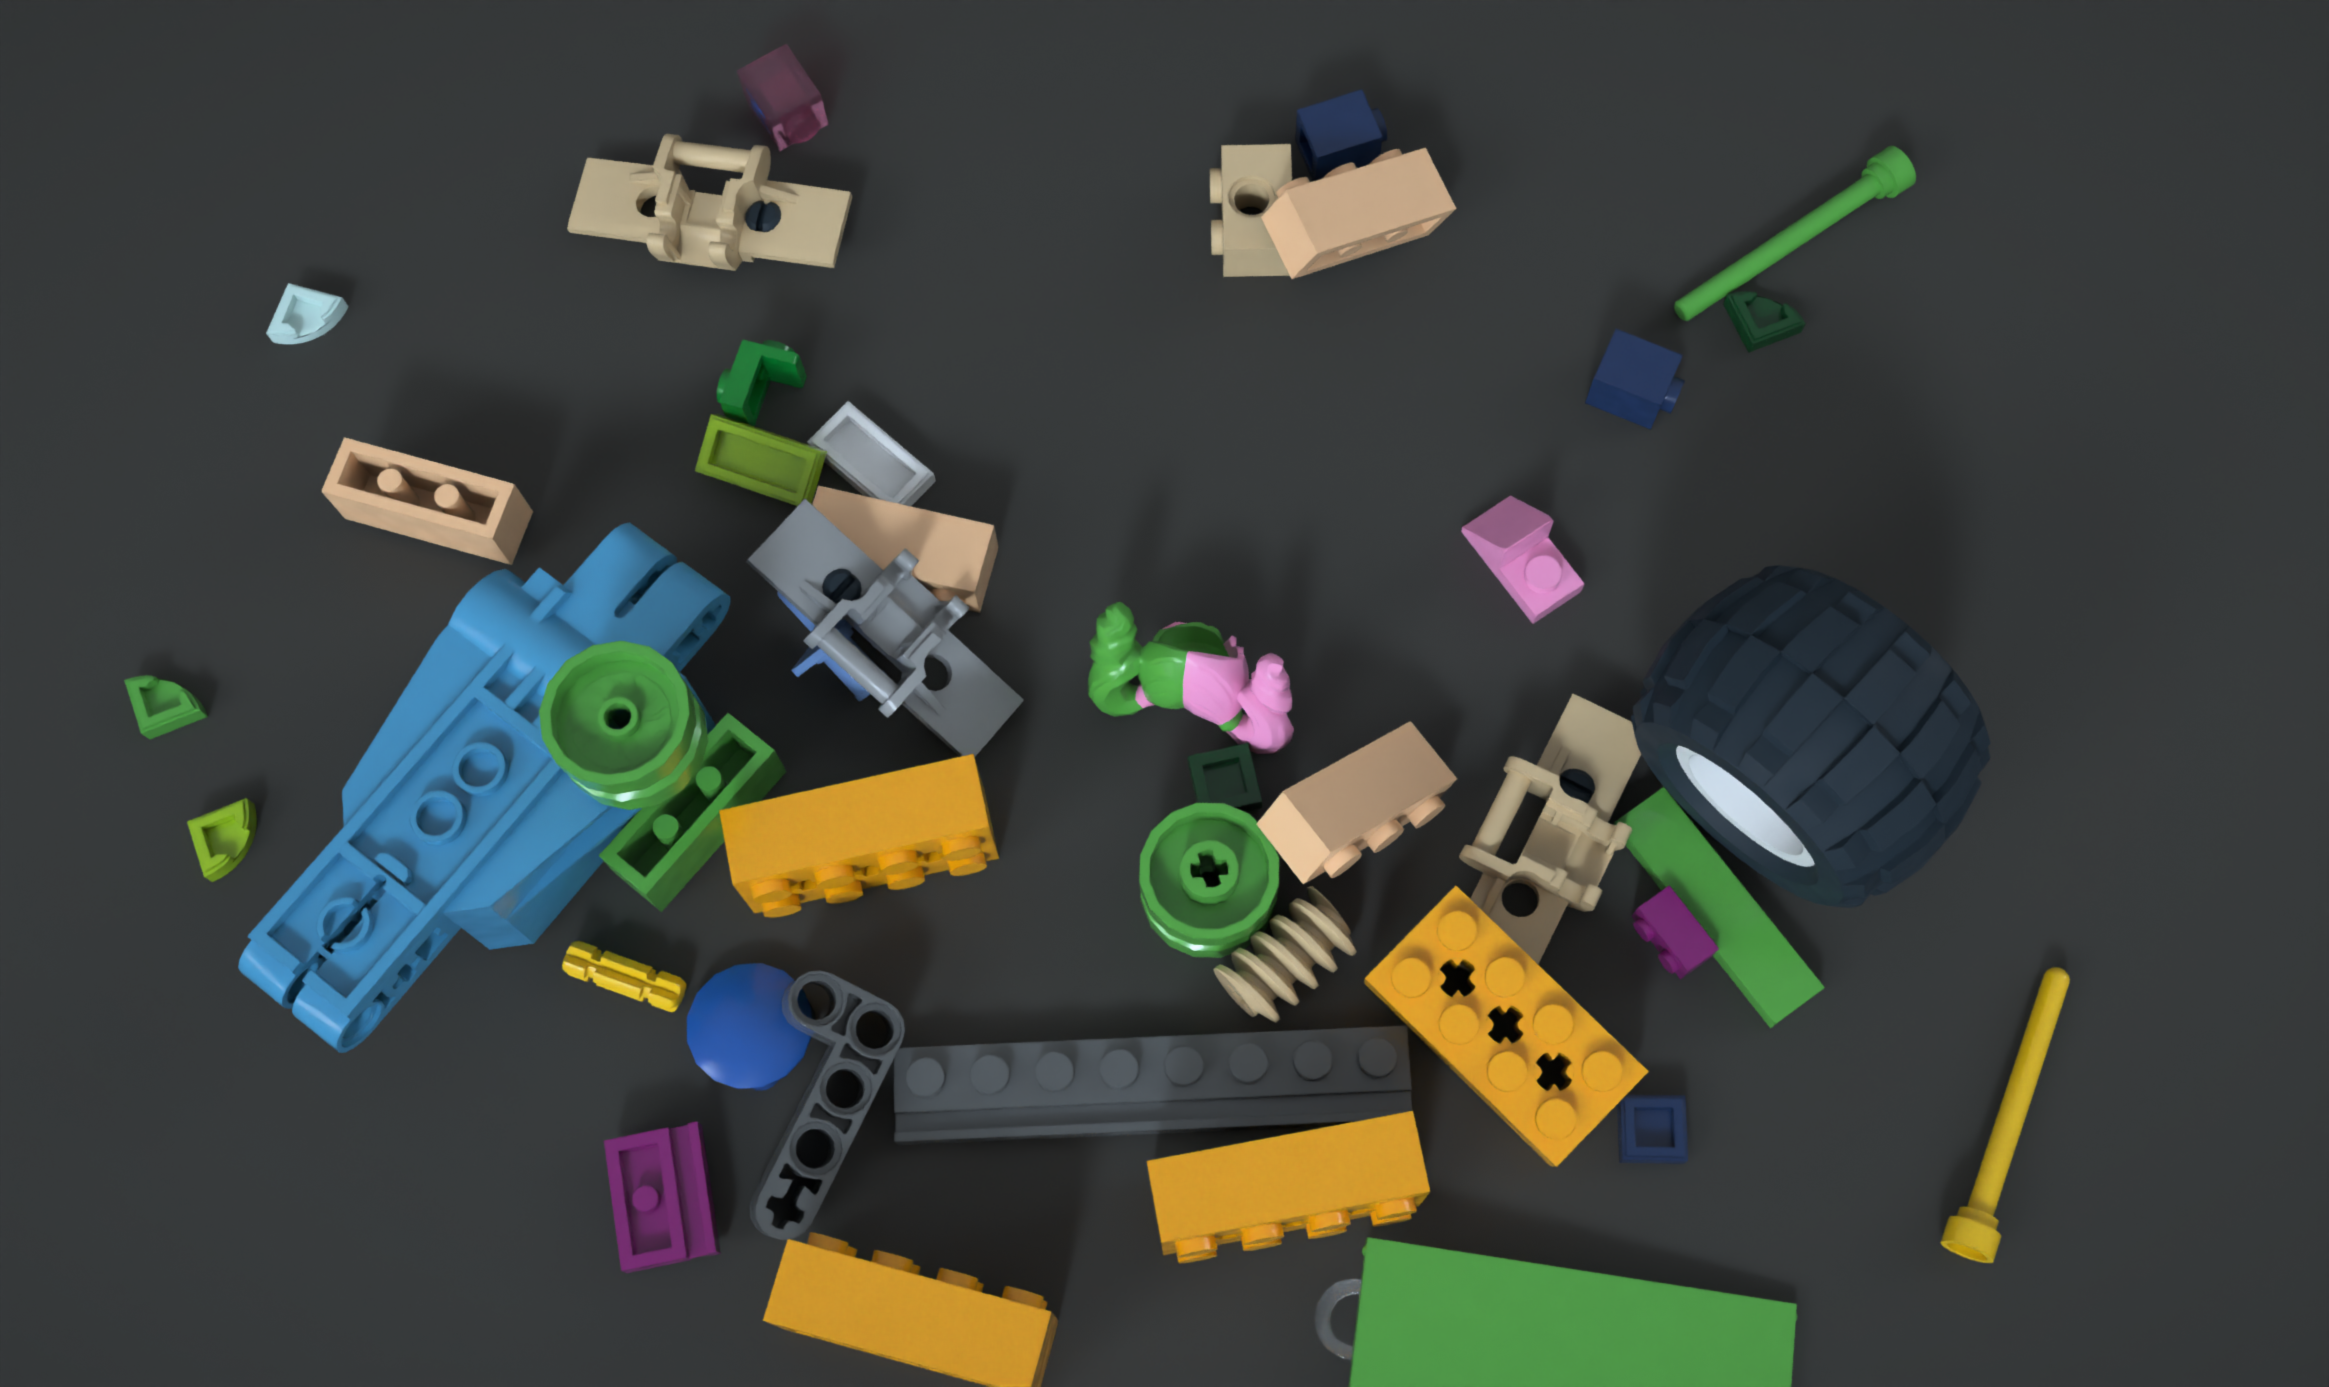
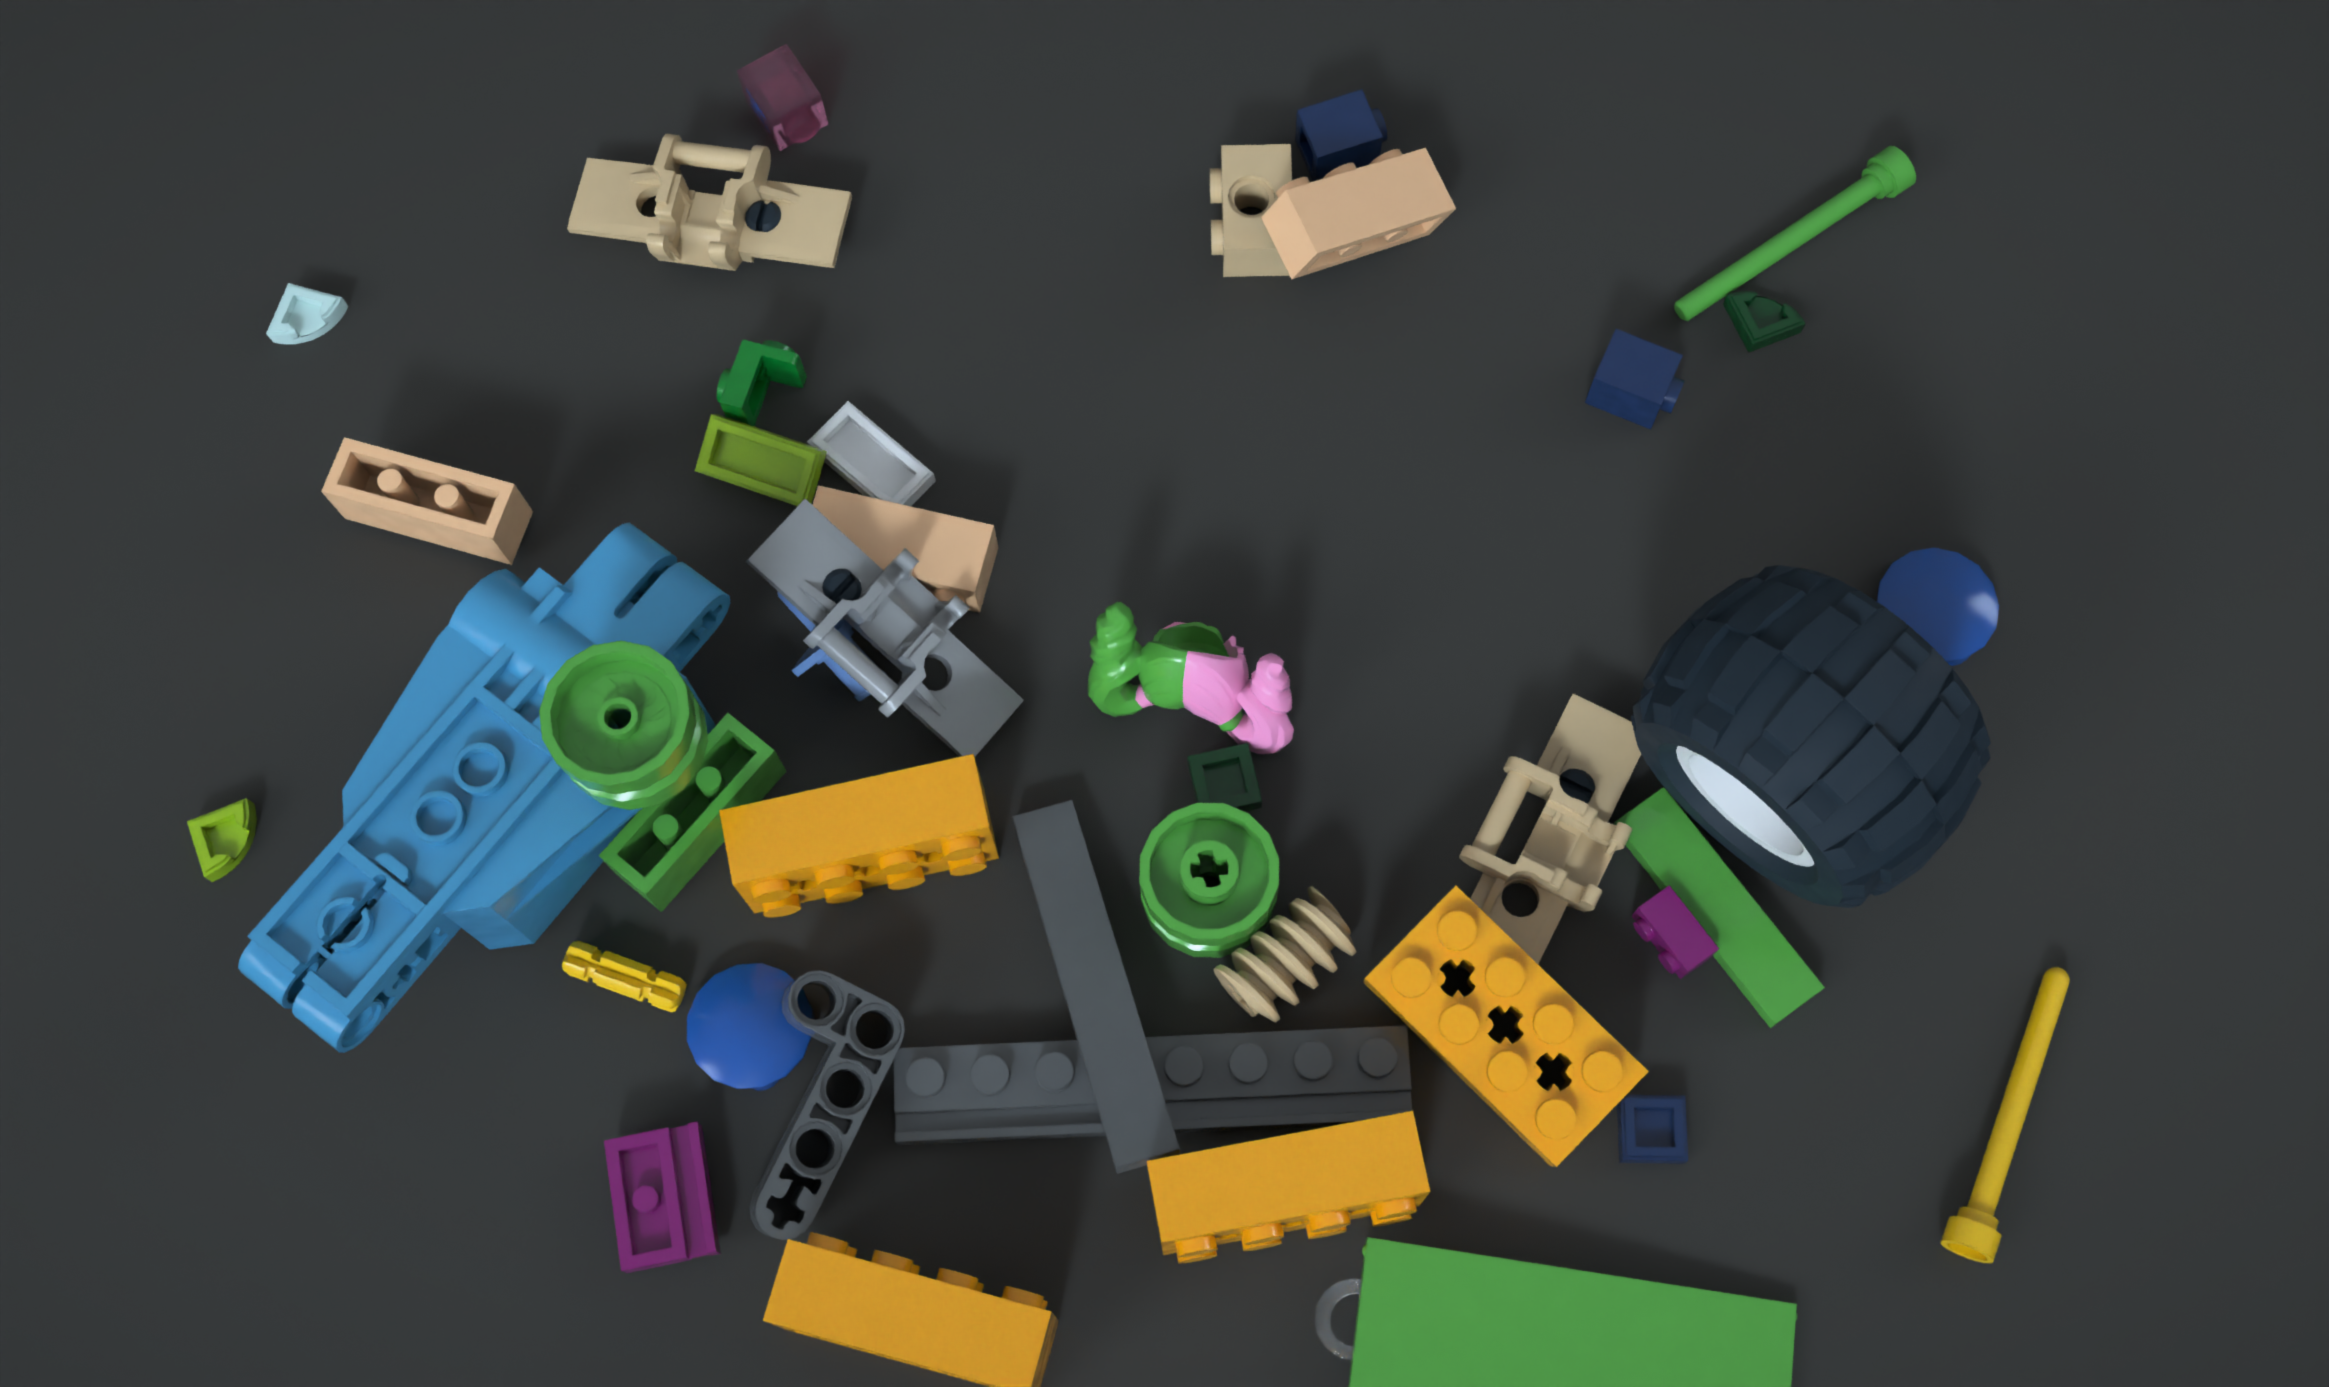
bright green tile [124,675,208,740] -> none
light nougat brick [1256,721,1457,884] -> none
bright pink slope [1461,495,1585,624] -> none
none -> dark grey tile [1012,800,1180,1174]
none -> blue dish [1877,548,1999,666]

